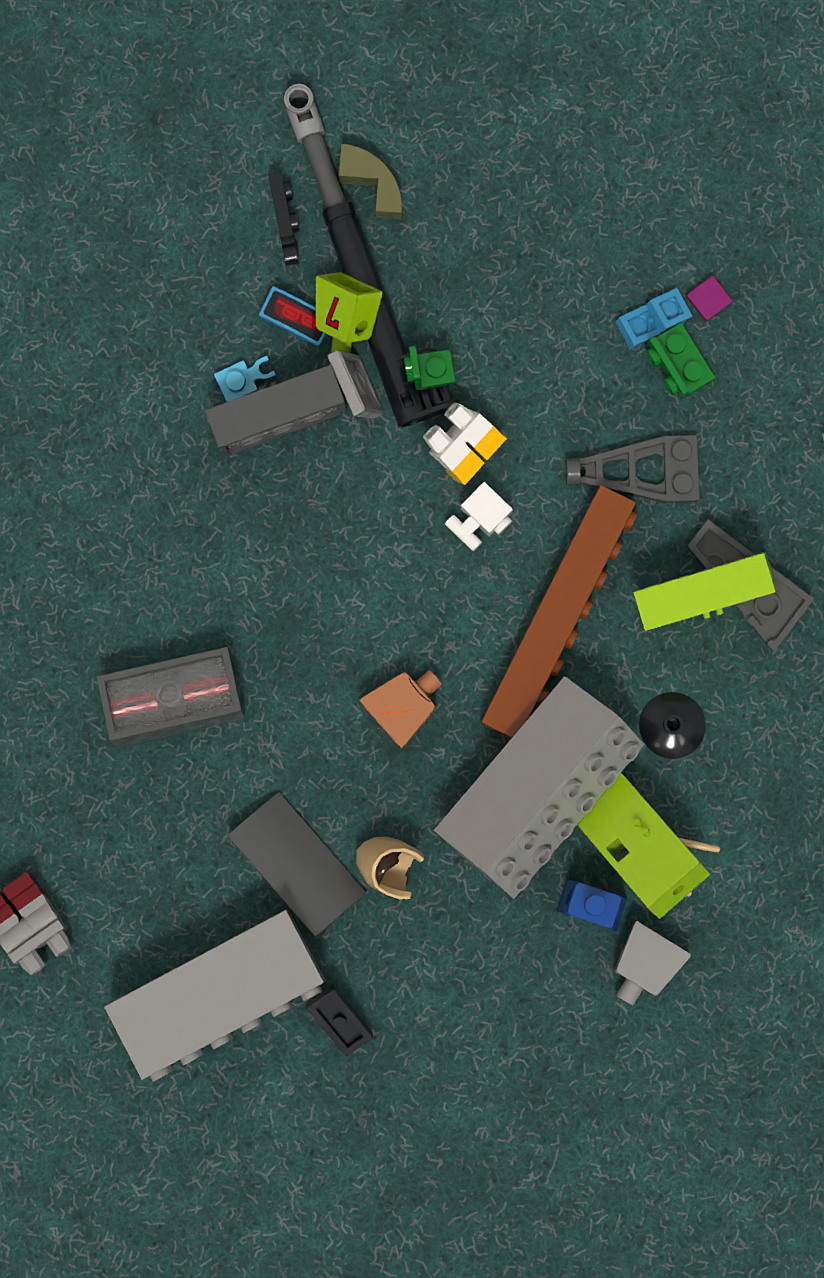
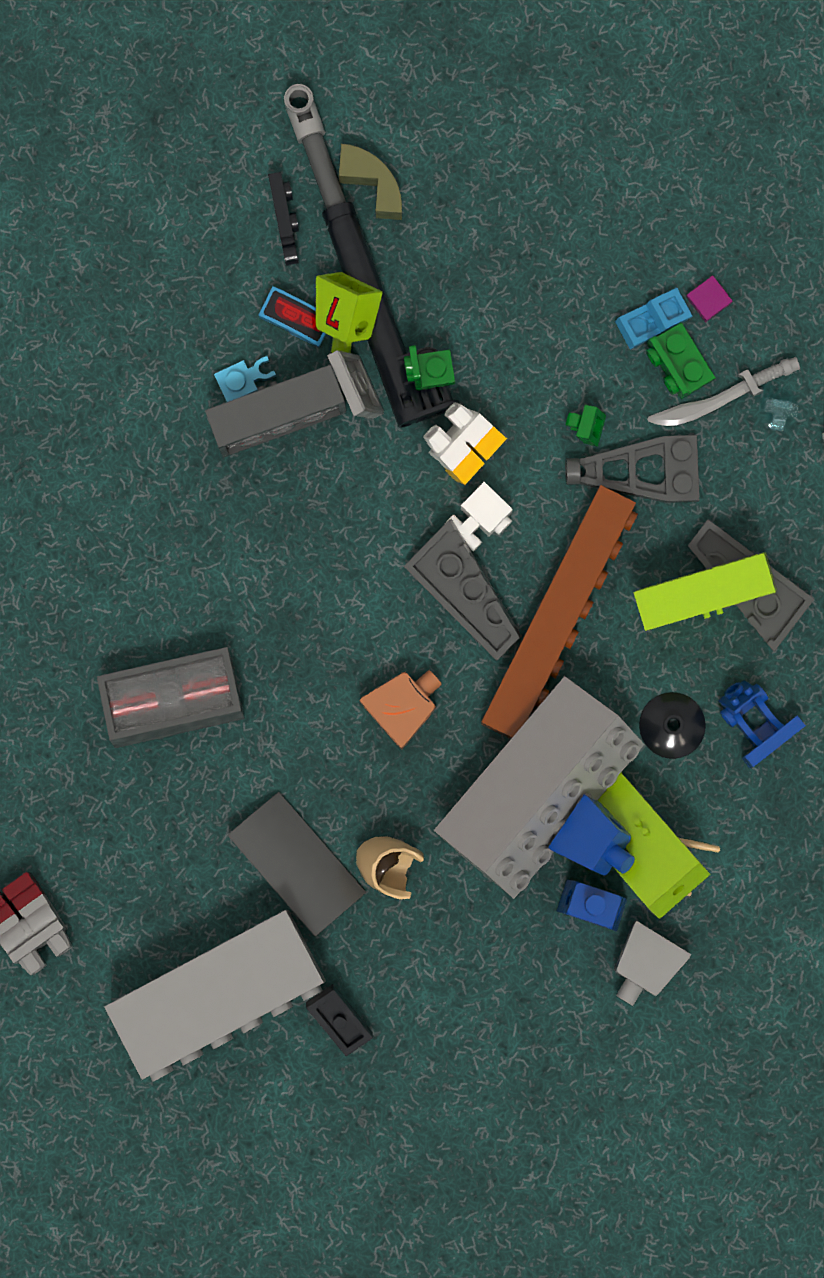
none -> dark grey wing [404,519,522,661]
none -> blue torso [548,794,635,876]
none -> green tile [565,405,606,447]
none -> light grey sword [647,357,800,426]
none -> blue tile [718,680,806,768]
none -> clear light blue tile [762,396,799,431]

